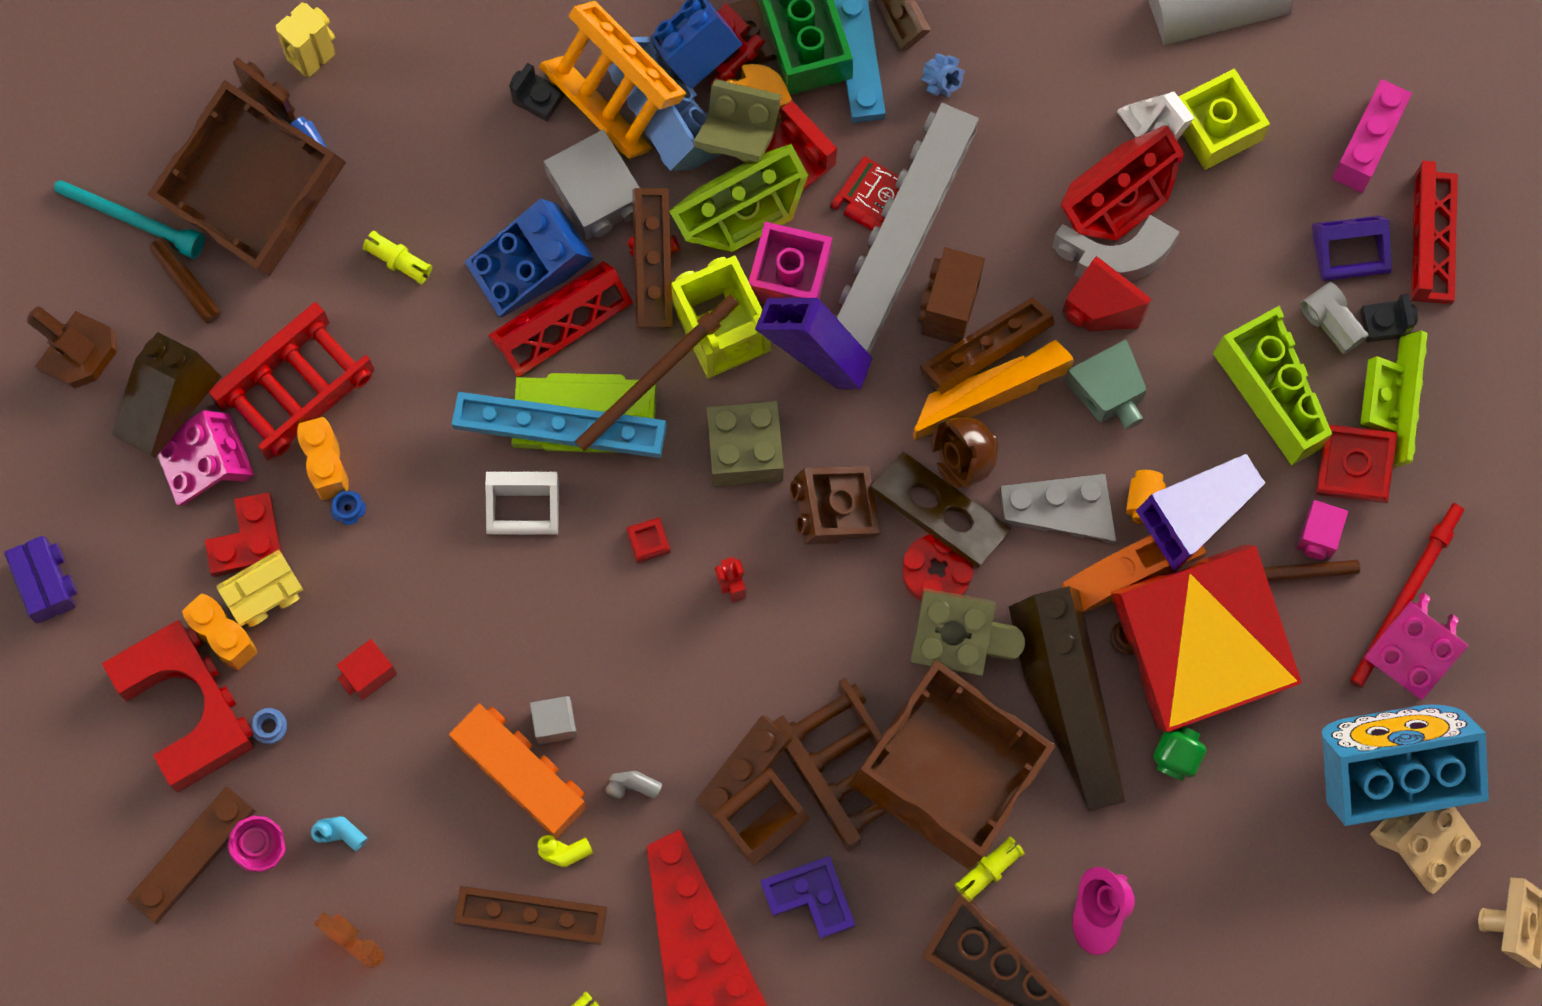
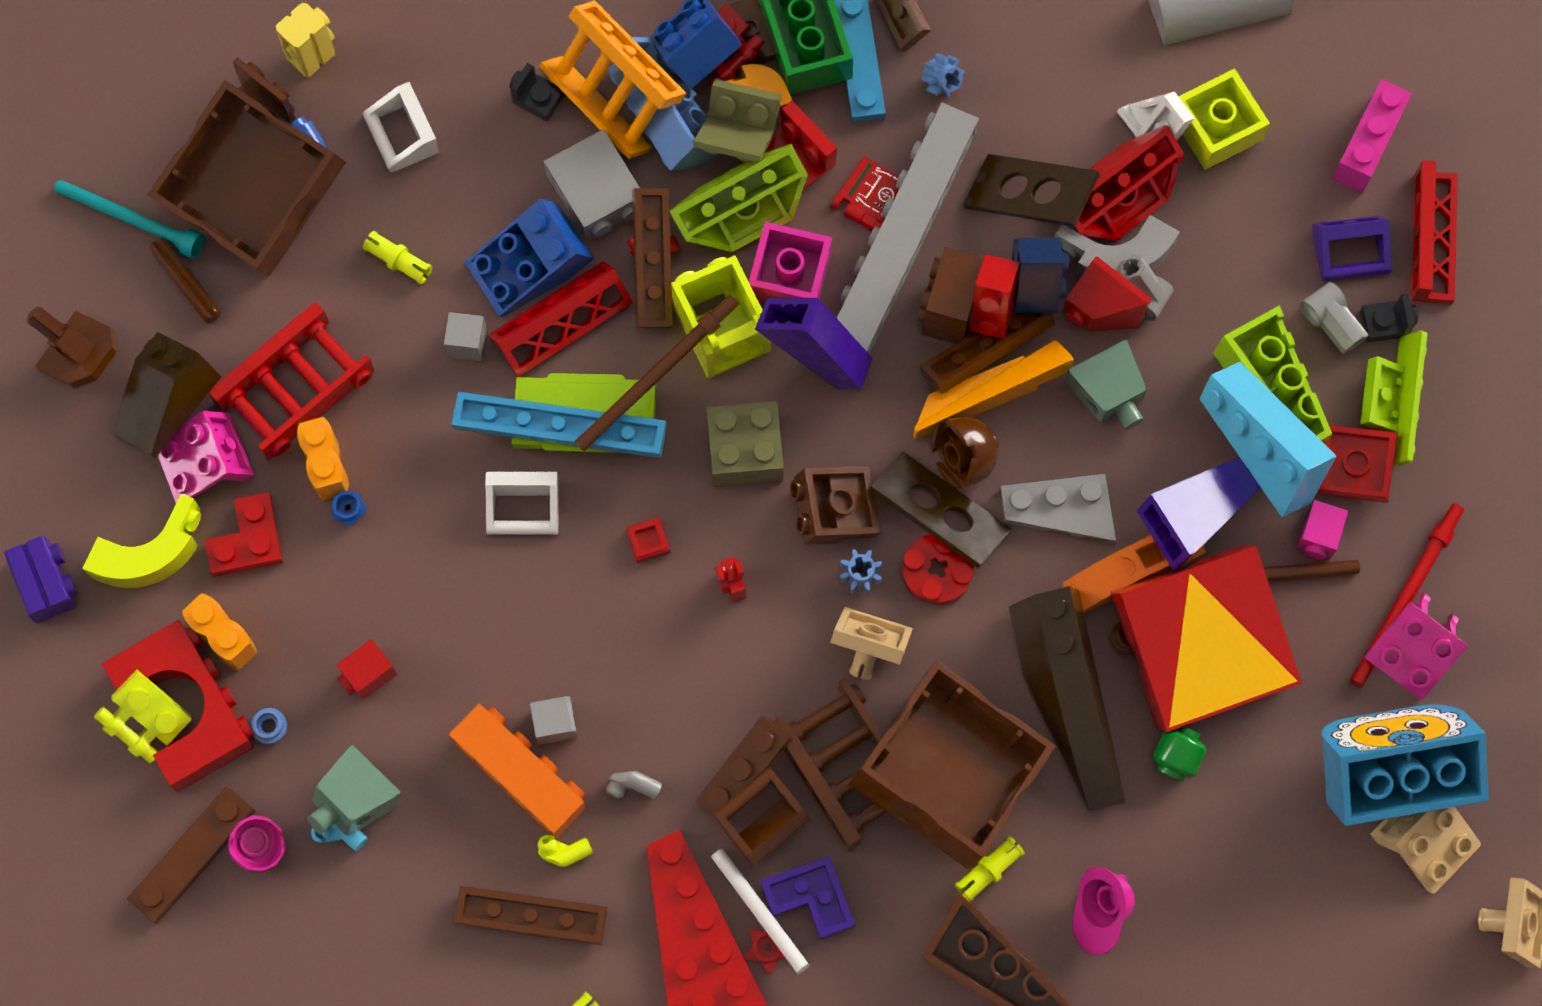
light yellow brick [216,550,303,627] -> none
clear orange plate [314,912,384,968] -> none
olive brick [911,588,1025,676] -> none
light orange brick [1126,470,1166,524] -> none
none -> neon yellow arch [82,494,201,588]
none -> neon yellow plate [94,670,192,763]
none -> sand green torso [307,745,401,836]
none -> white tile [363,82,440,172]
none -> light grey piece [444,312,487,361]
none -> white bar [711,849,809,974]
none -> red plate [744,928,785,974]
none -> tan tile [830,607,913,680]
none -> medium blue gear [839,549,882,595]
none -> dark brown piece [963,154,1100,227]
none -> red brick [970,254,1020,339]
none -> dark blue brick [1011,238,1069,313]
none -> light grey piece [1116,255,1174,321]
none -> medium azure wedge [1200,362,1336,518]

